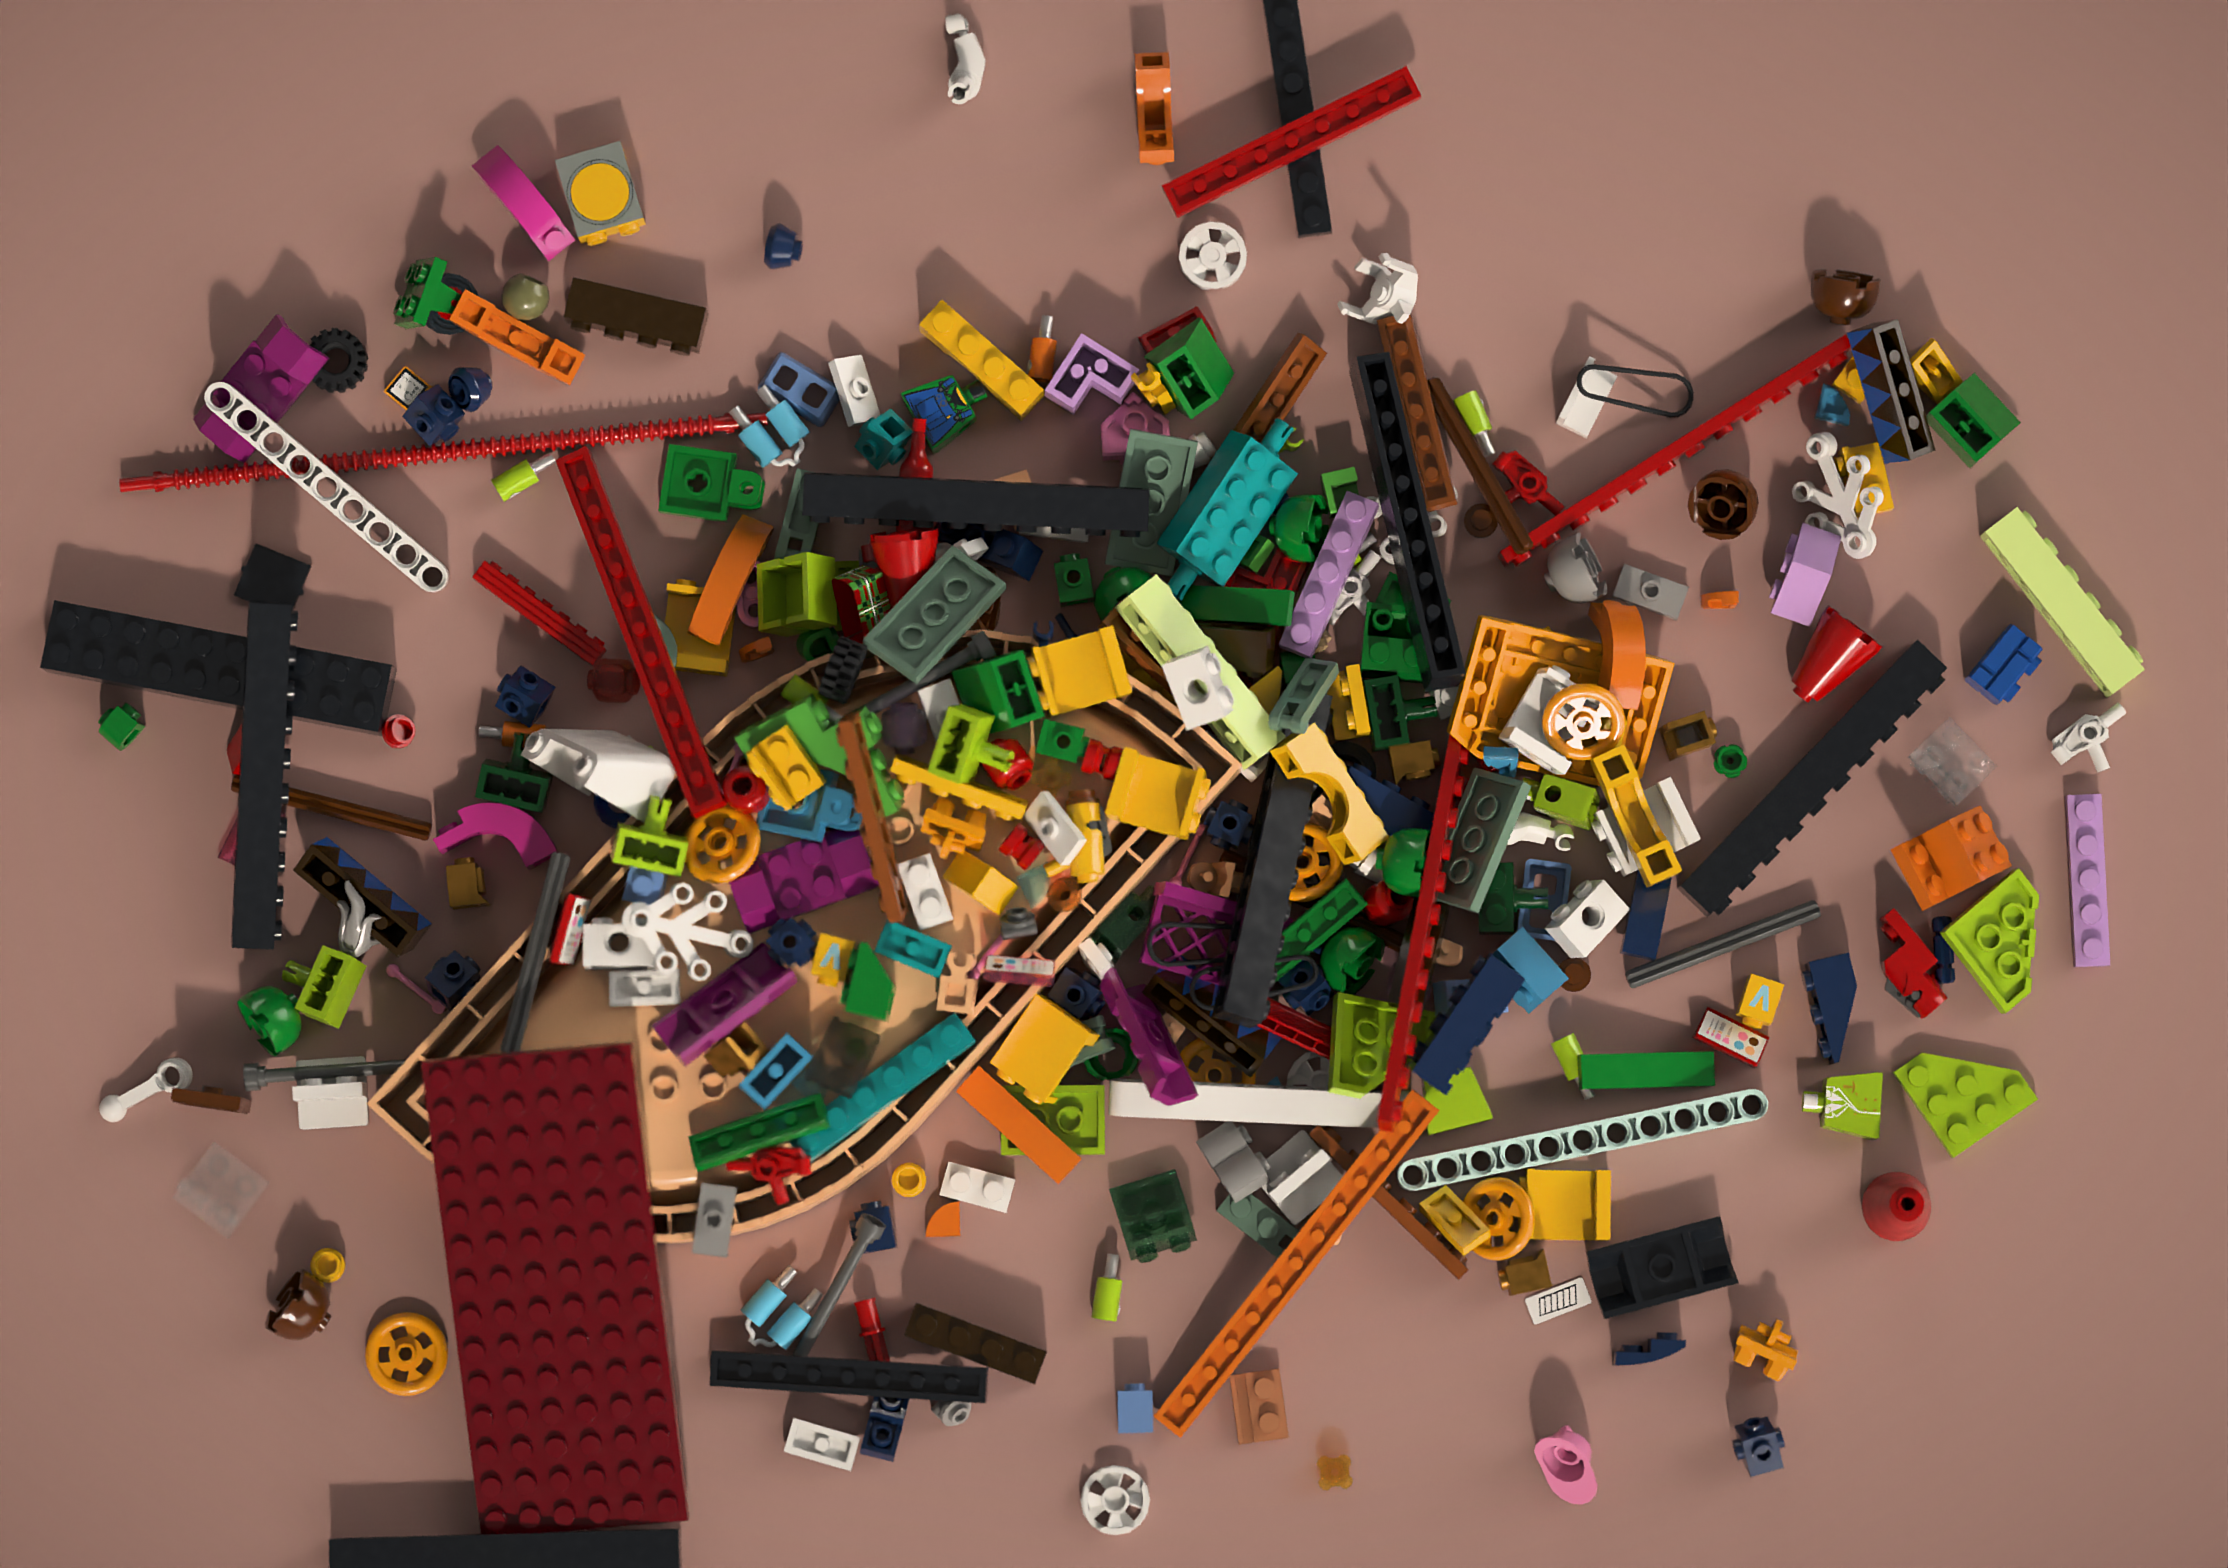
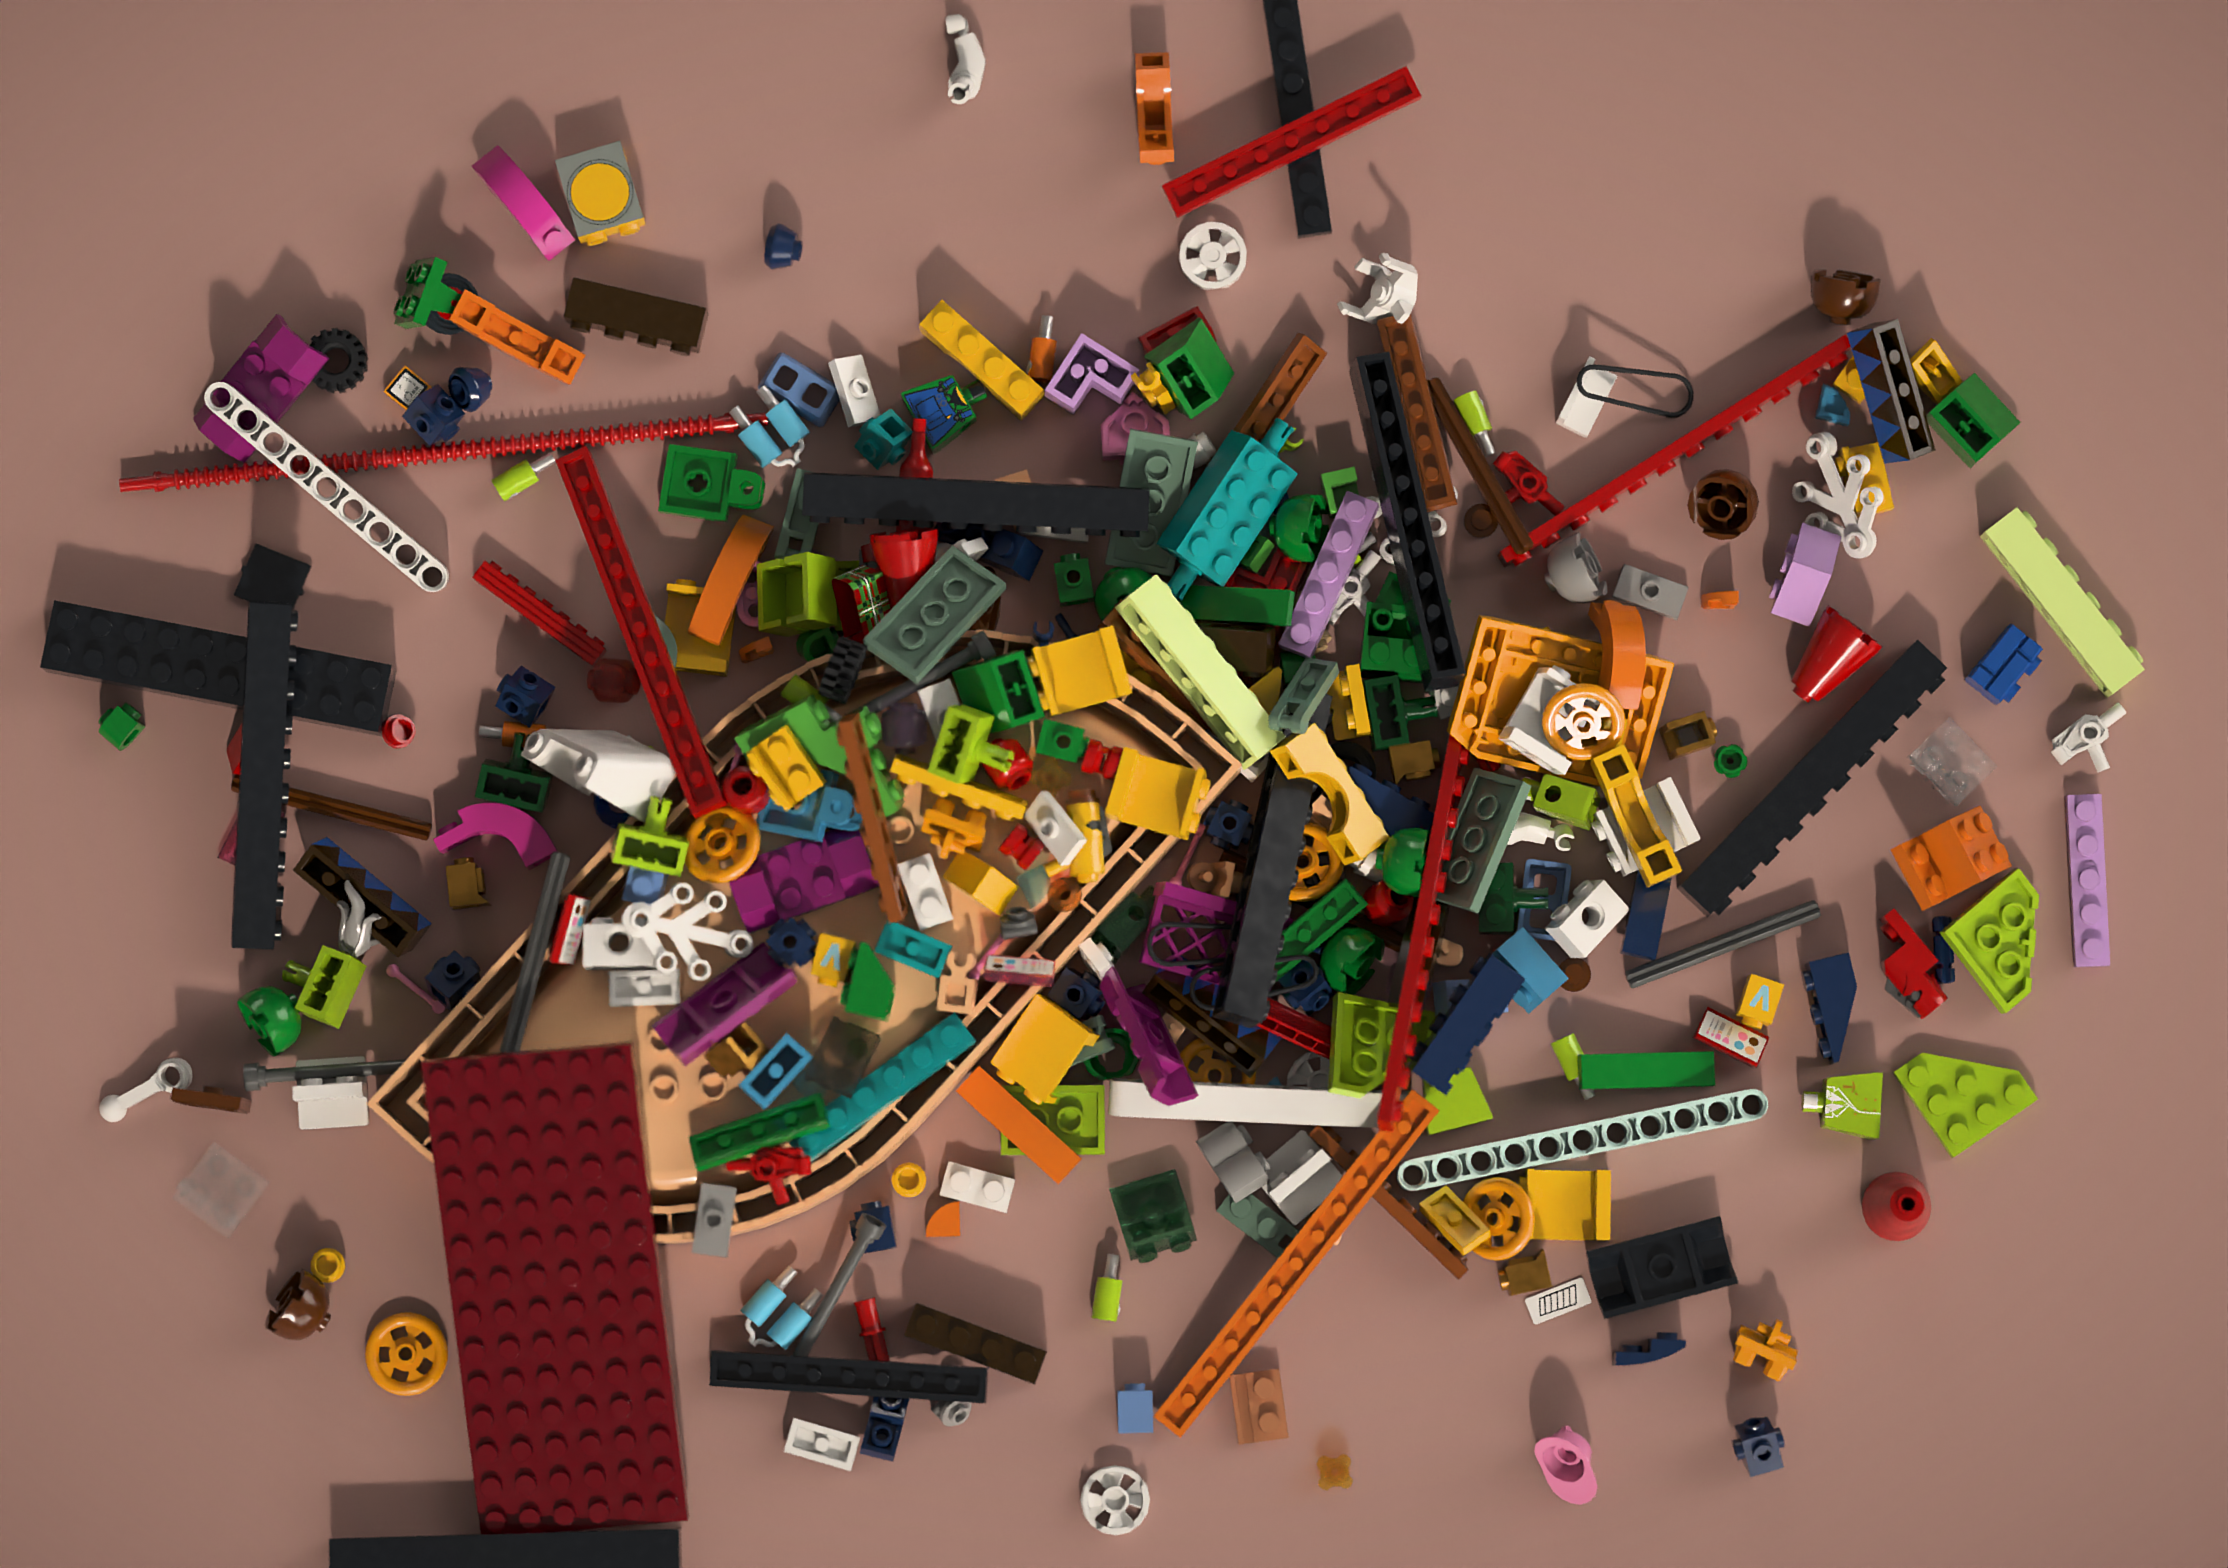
olive piece [501,273,550,321] -> none
white brick [1162,646,1234,730] -> none
dark azure tile [1484,746,1518,778] -> none

